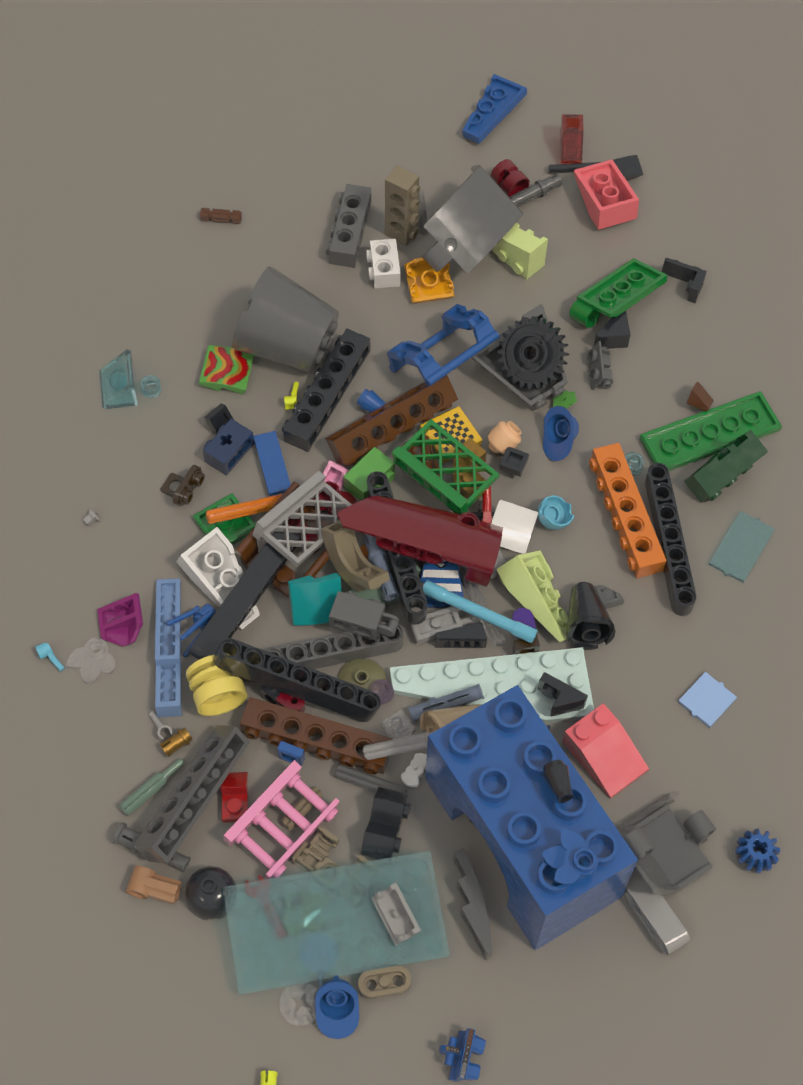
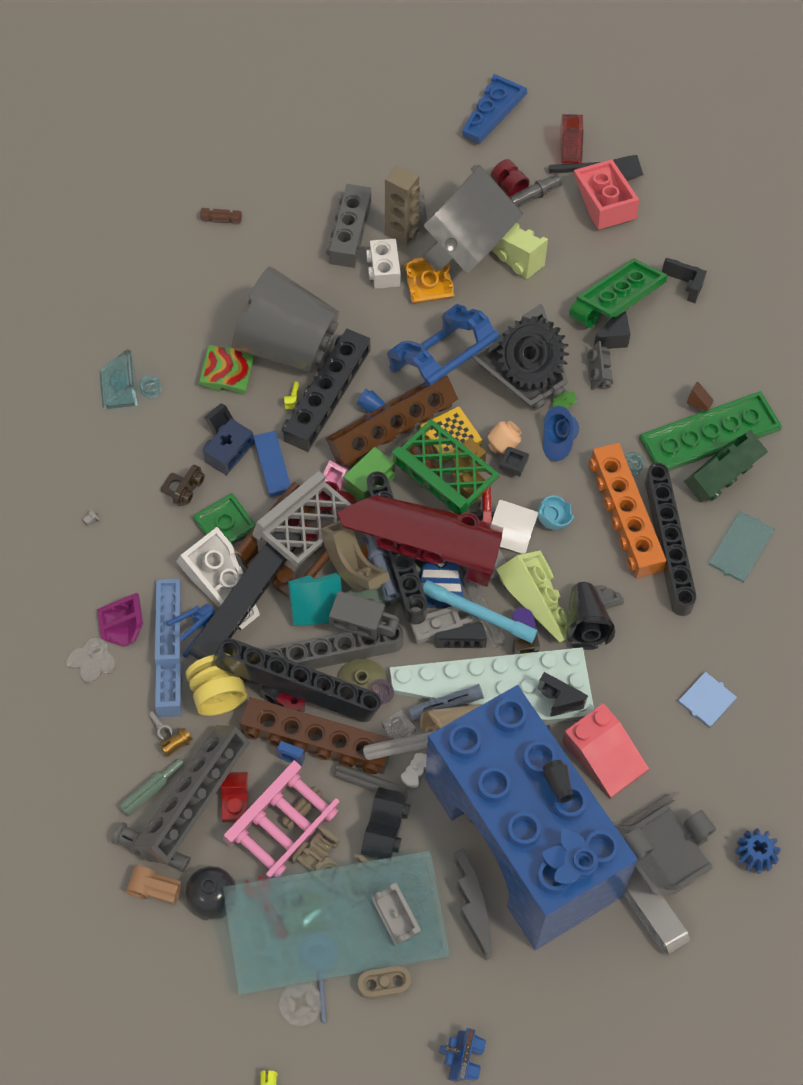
medium azure hand [35,643,65,672] -> none
orange axle [206,494,283,524] -> none
blue piece [315,975,359,1039] -> none

